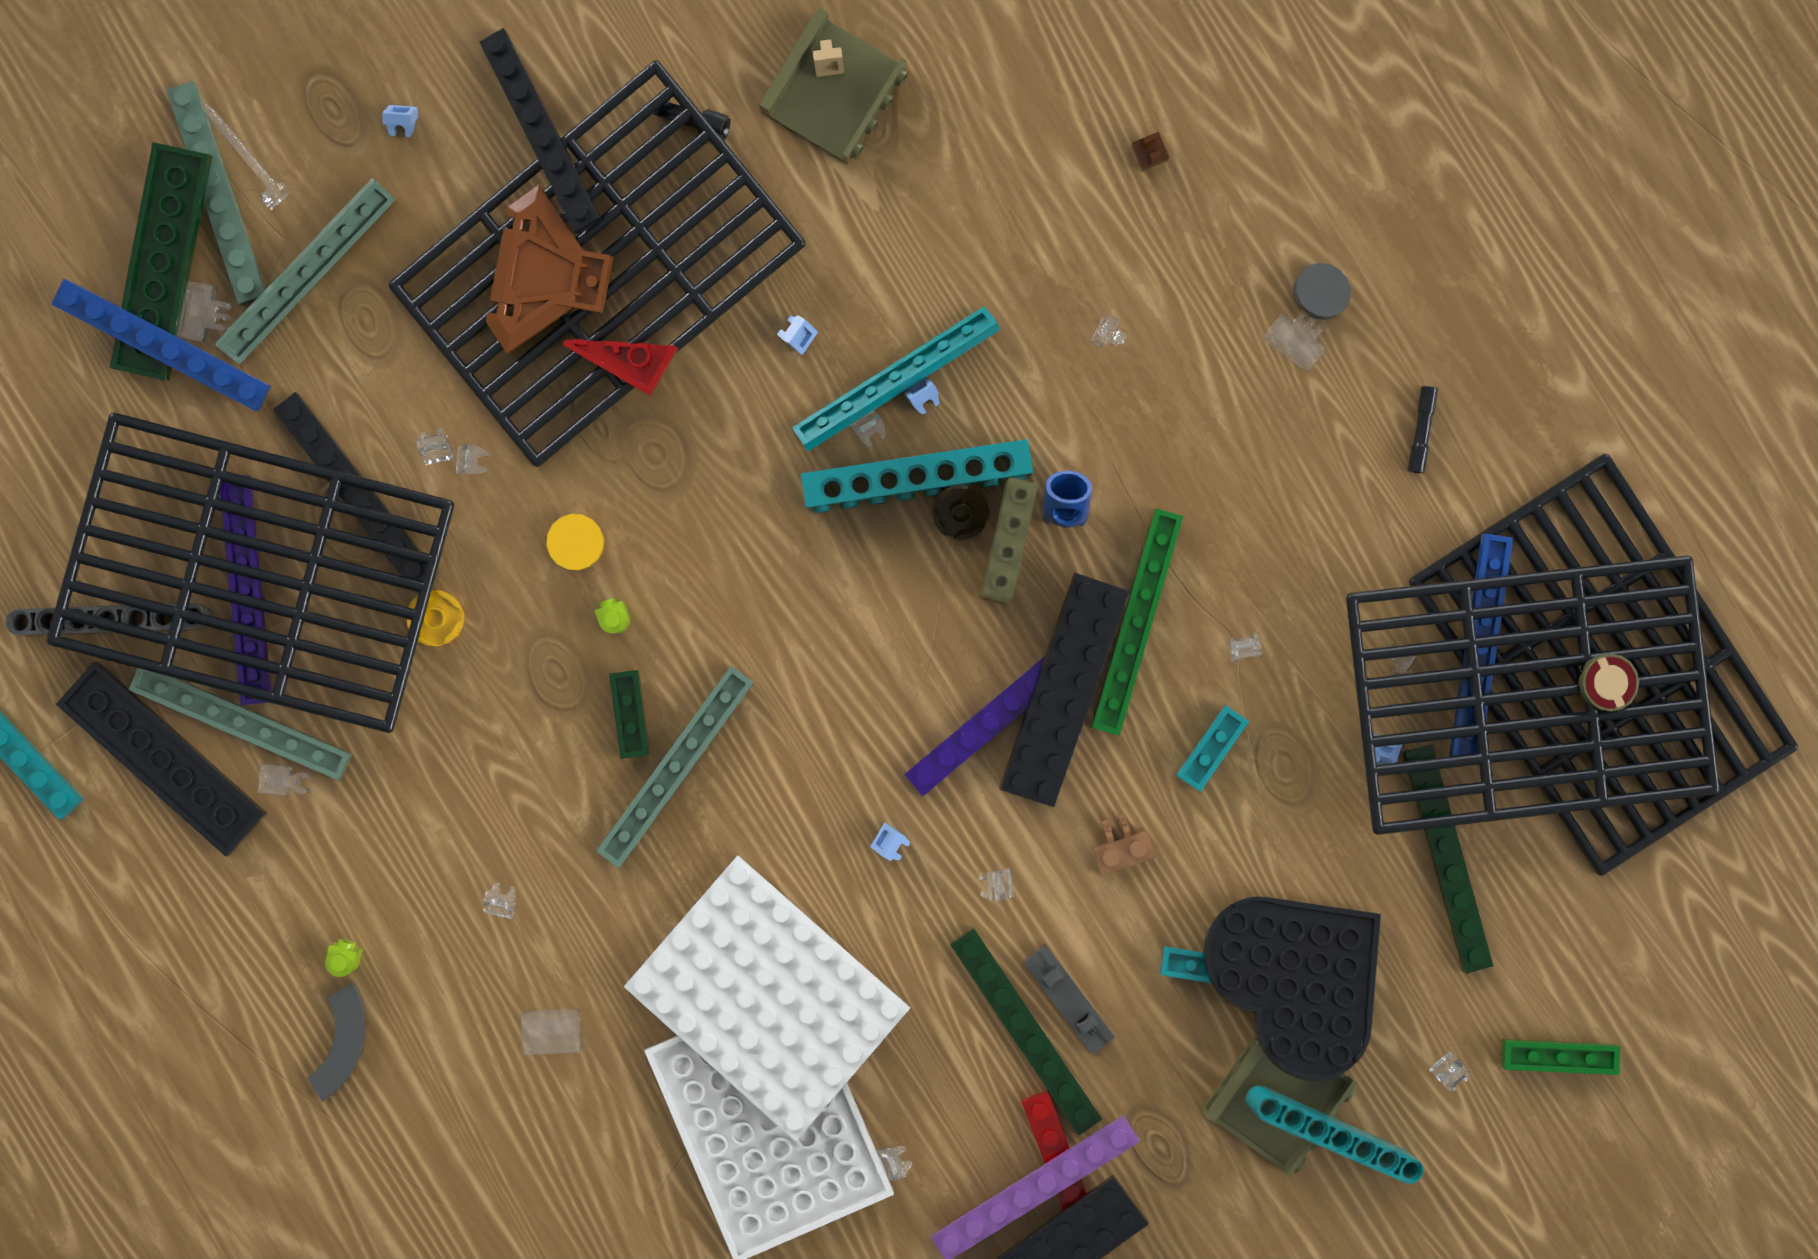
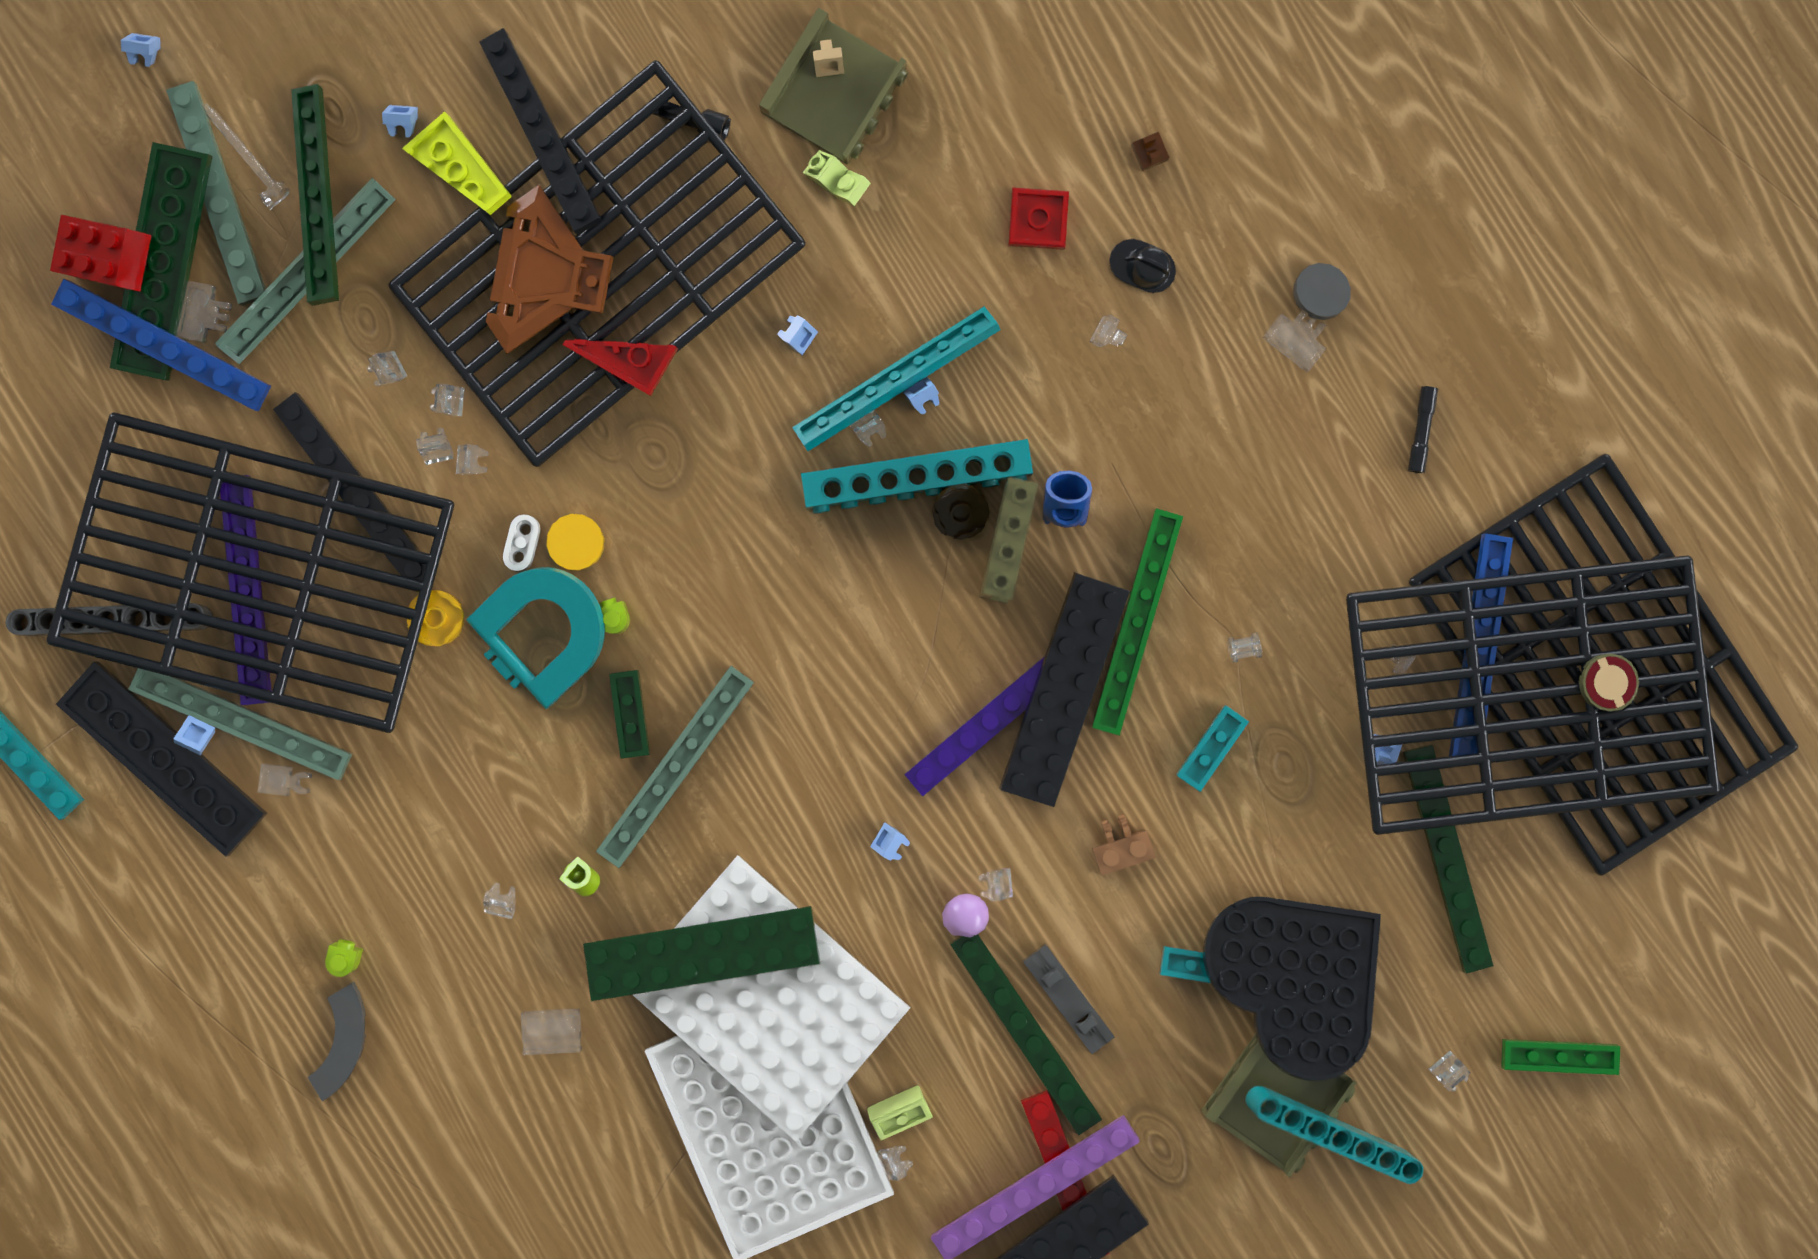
none -> red brick [50,214,152,292]
none -> light blue tile [121,33,161,67]
none -> light blue tile [174,715,216,755]
none -> dark green plate [291,84,339,306]
none -> clear tile [367,351,407,386]
none -> neon yellow wing [402,111,512,215]
none -> clear tile [430,384,465,417]
none -> teal piece [466,567,605,710]
none -> white plate [503,515,540,571]
none -> lime plate [559,856,600,896]
none -> dark green plate [583,906,821,1001]
none -> yellowish green slope [803,150,871,206]
none -> yellowish green slope [867,1085,933,1141]
none -> lavender hair [942,894,989,938]
none -> red tile [1008,187,1069,250]
none -> black piece [1109,239,1176,293]

